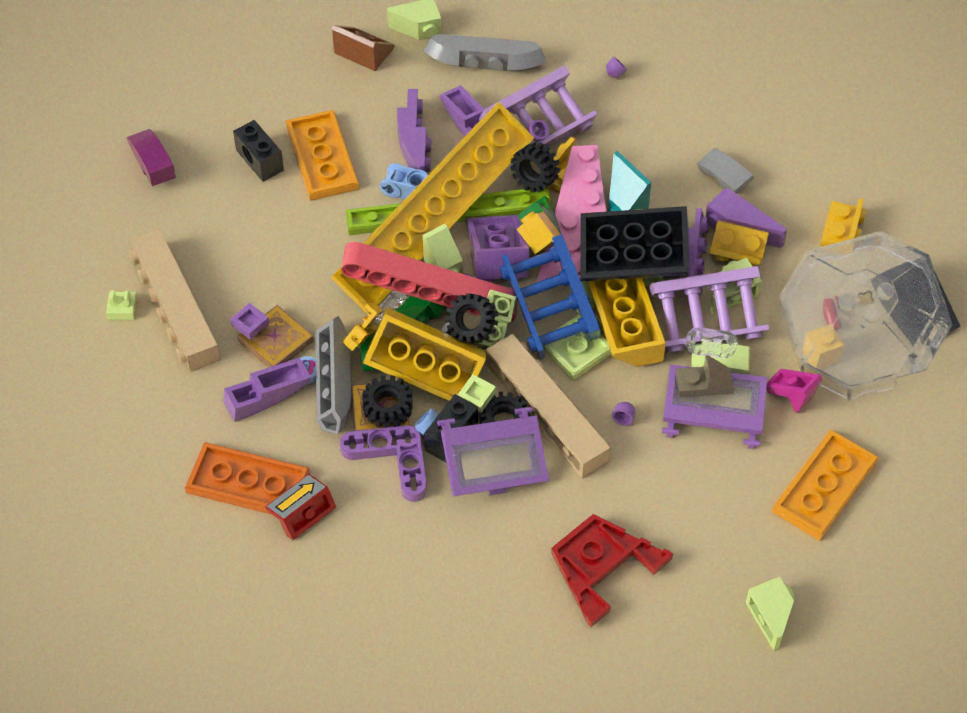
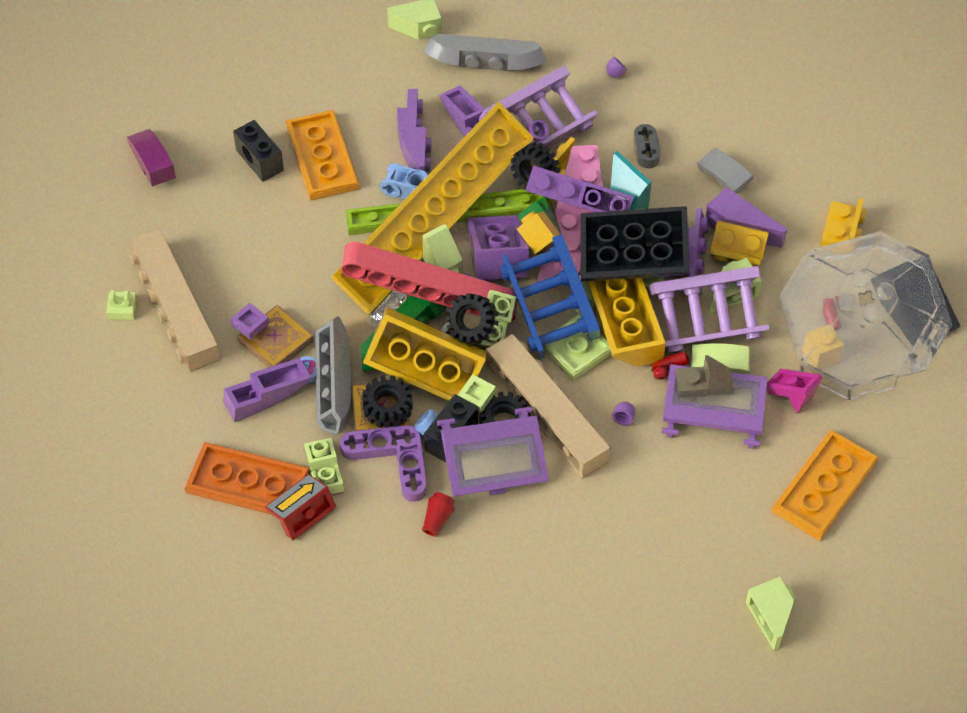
dark orange slope [332,25,394,71] -> none
yellow piece [343,302,384,351] -> none
red wing [551,514,673,627] -> none
clear beam [685,327,738,358] -> none
none -> yellowish green slope [304,438,344,494]
none -> red cone [421,492,455,537]
none -> medium lavender slope [525,166,634,212]
none -> dark grey beam [633,124,660,169]
none -> red arm [651,351,689,380]

